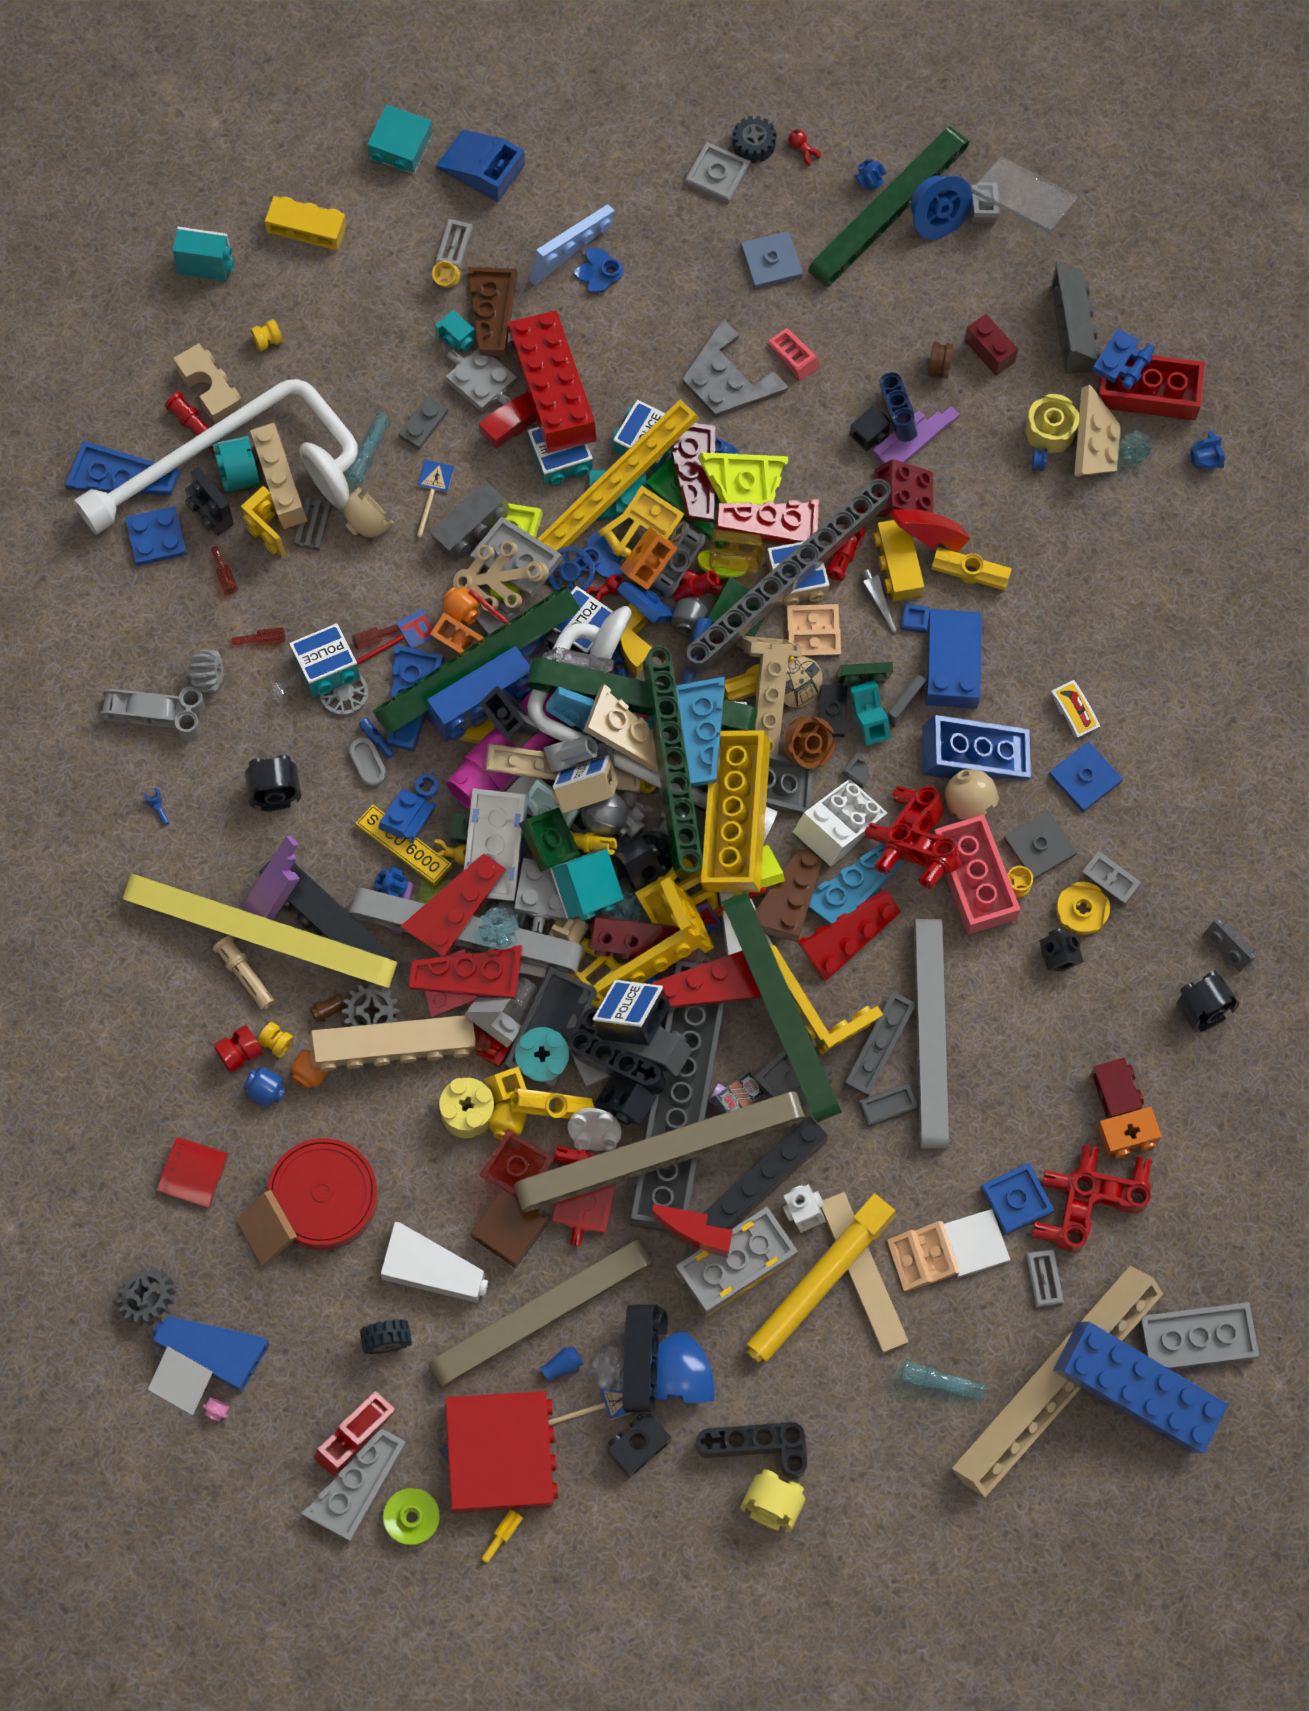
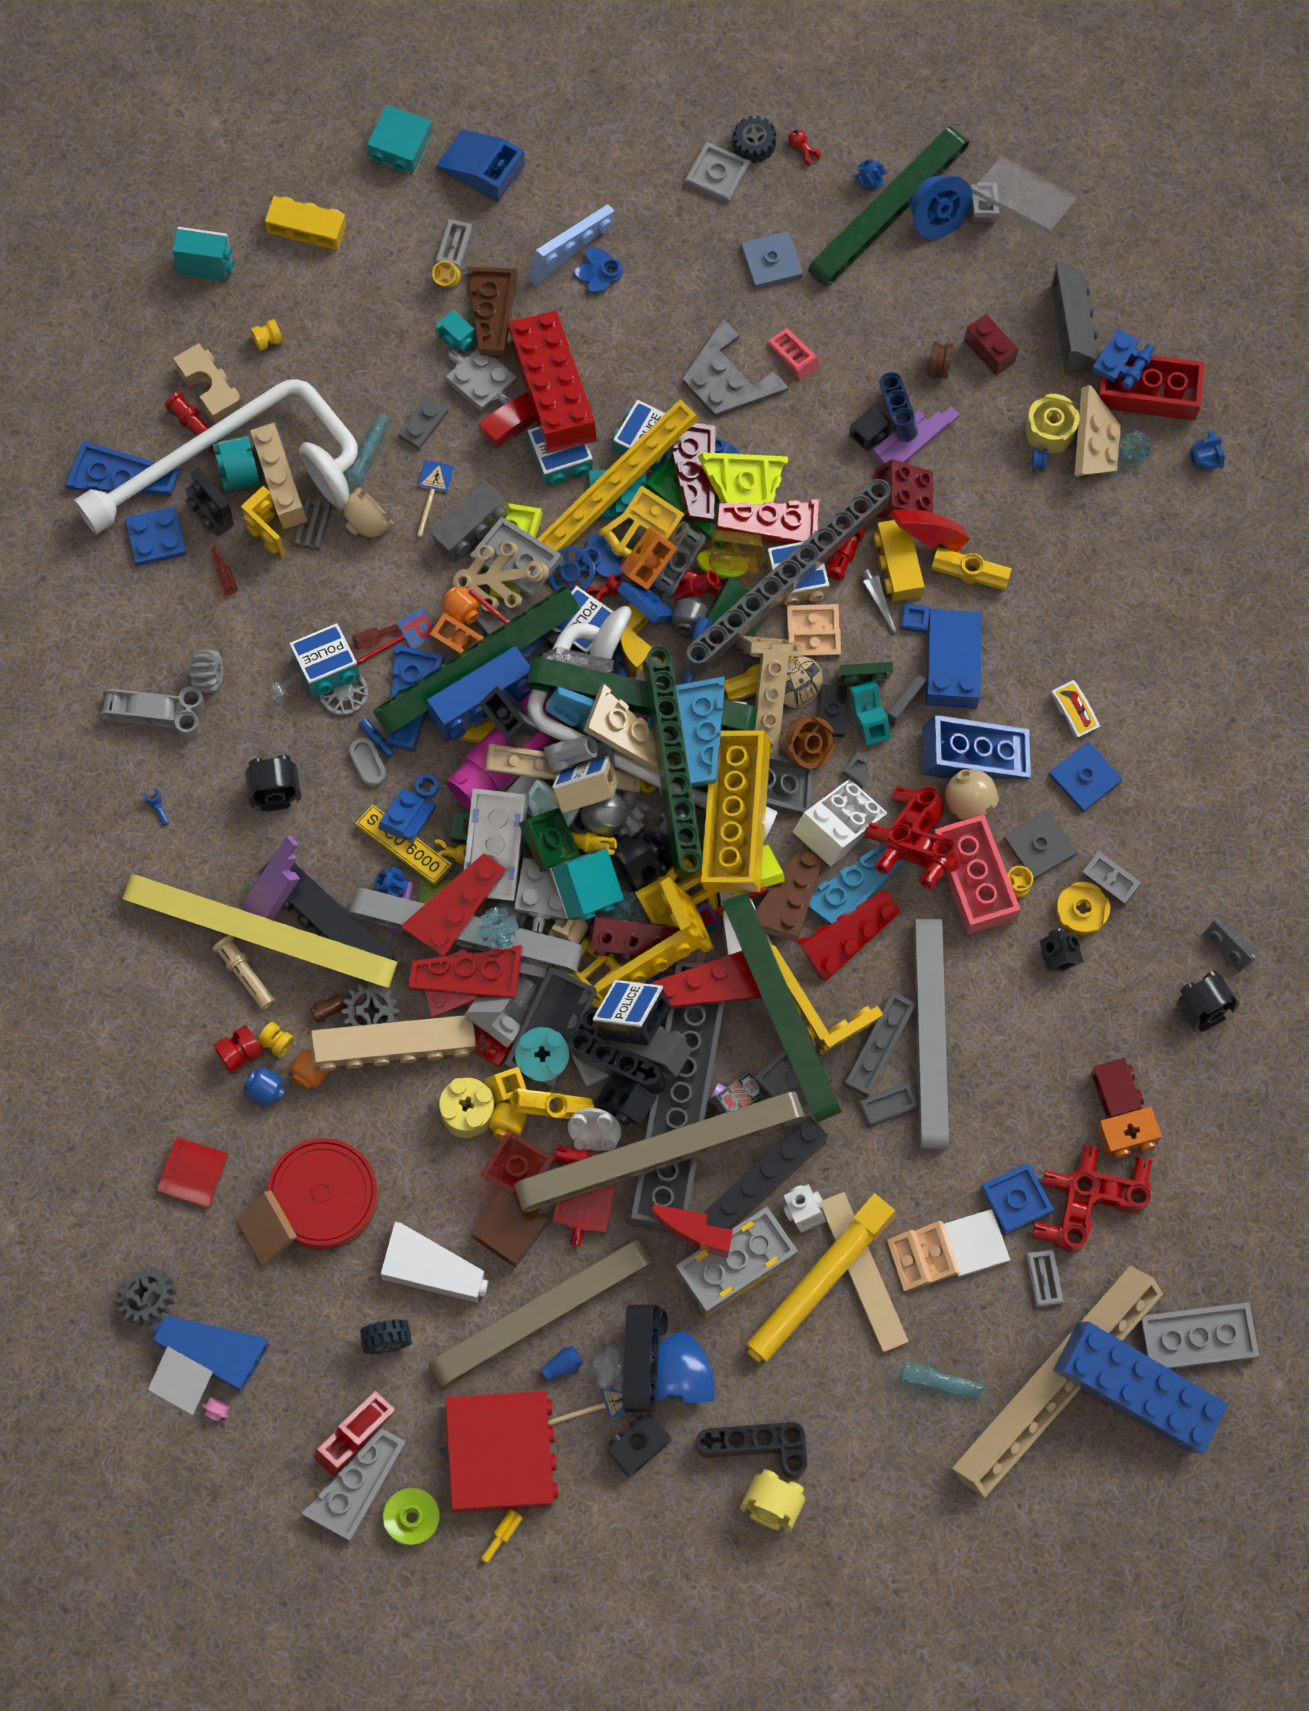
clear red axle [232,627,286,645] -> none

